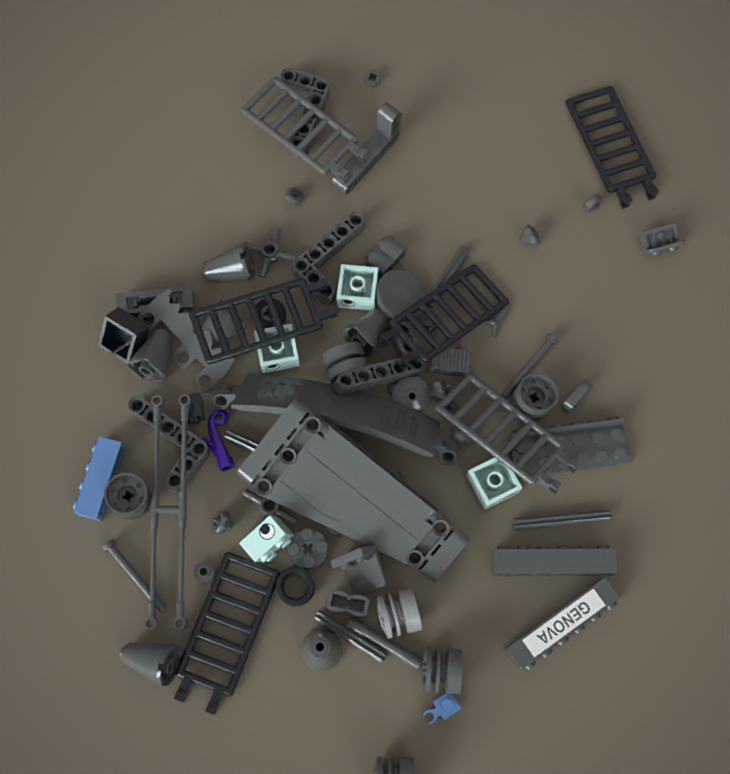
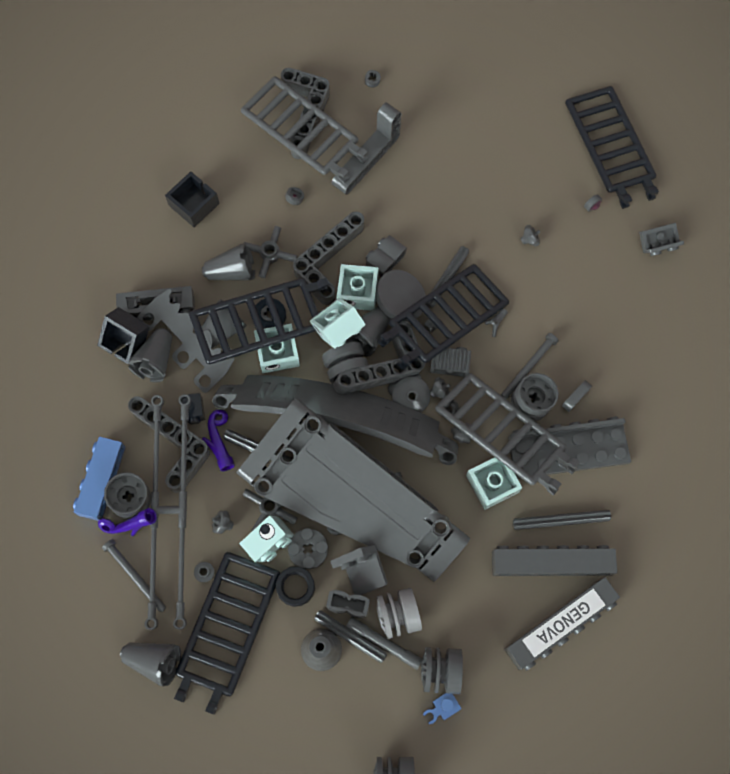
none -> dark purple plant [98,508,157,536]
none -> black piece [165,171,220,227]
none -> light aqua brick [310,298,366,349]

